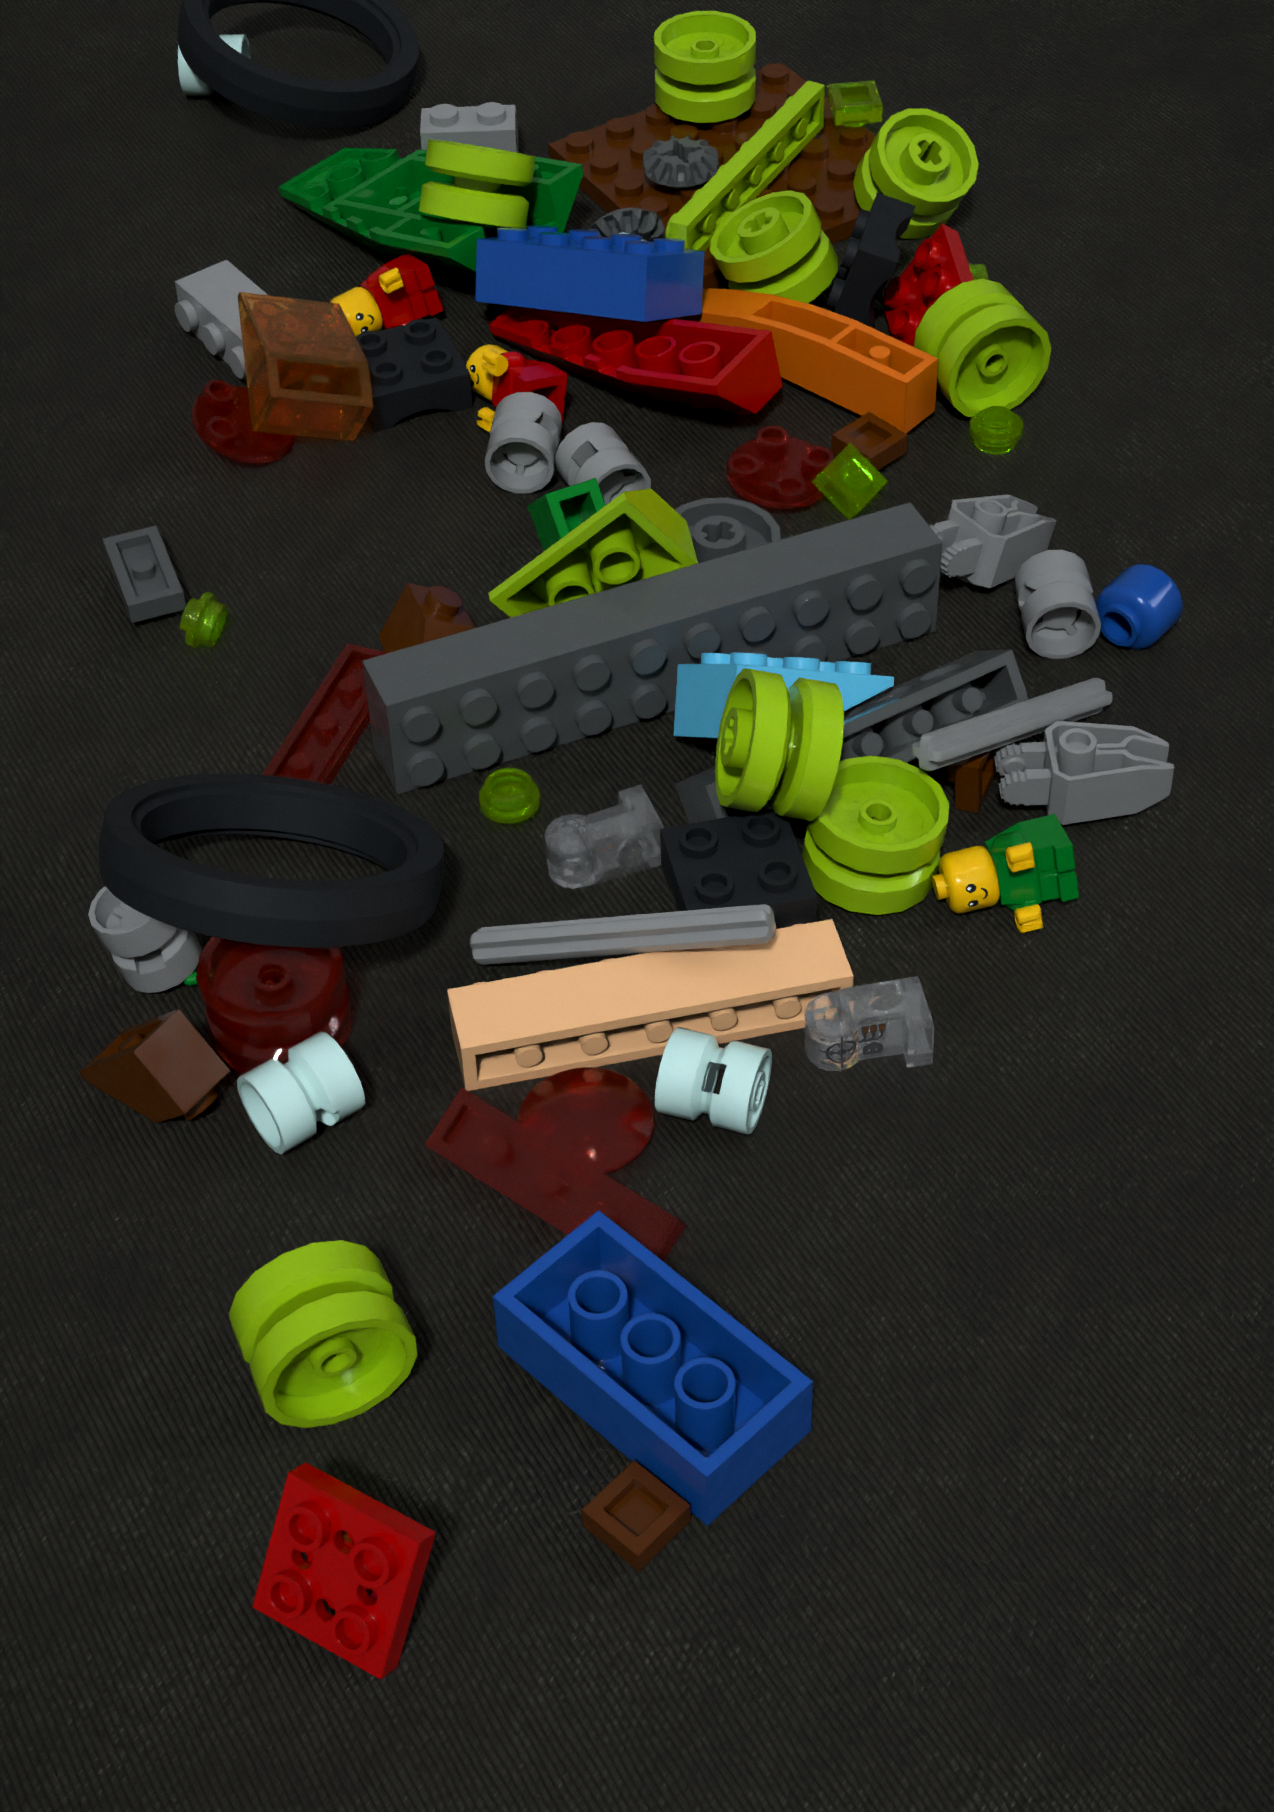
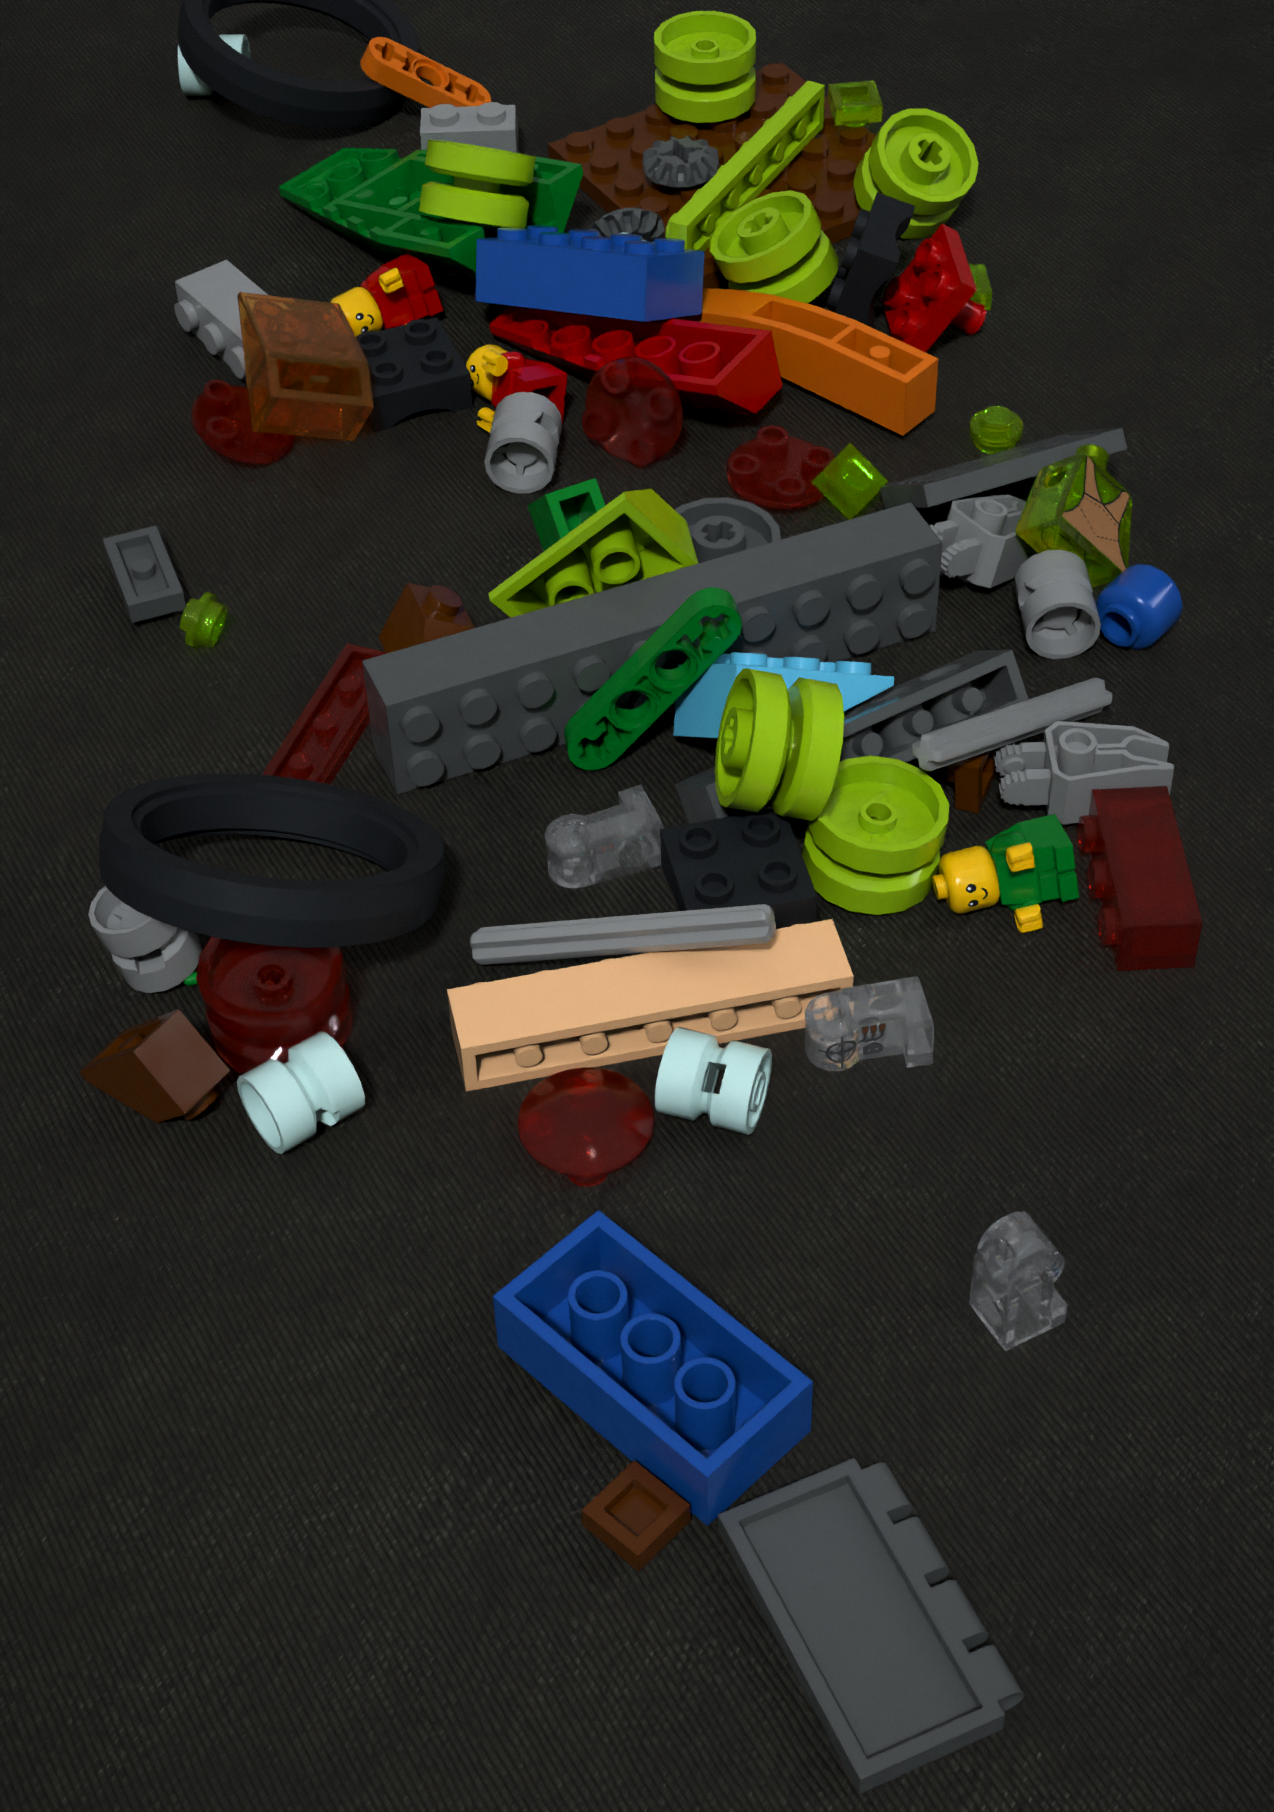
lime wheel [229,1240,418,1428] -> none
red plate [252,1462,436,1680] -> none
clear red tile [424,1087,686,1261] -> none
clear neon green plate [479,768,540,824] -> none
light grey wheel [555,422,651,505] -> none
reddish brown plate [831,412,908,475] -> none
lime wheel [914,279,1052,419] -> none
none -> orange beam [360,37,491,108]
none -> green beam [564,587,742,770]
none -> clear red dish [581,357,683,466]
none -> dark grey hinge [718,1457,1024,1794]
none -> dark grey hinge [880,427,1127,509]
none -> clear leg [969,1211,1067,1351]
none -> clear neon green torso [1015,444,1132,587]
none -> clear red brick [1078,786,1202,971]

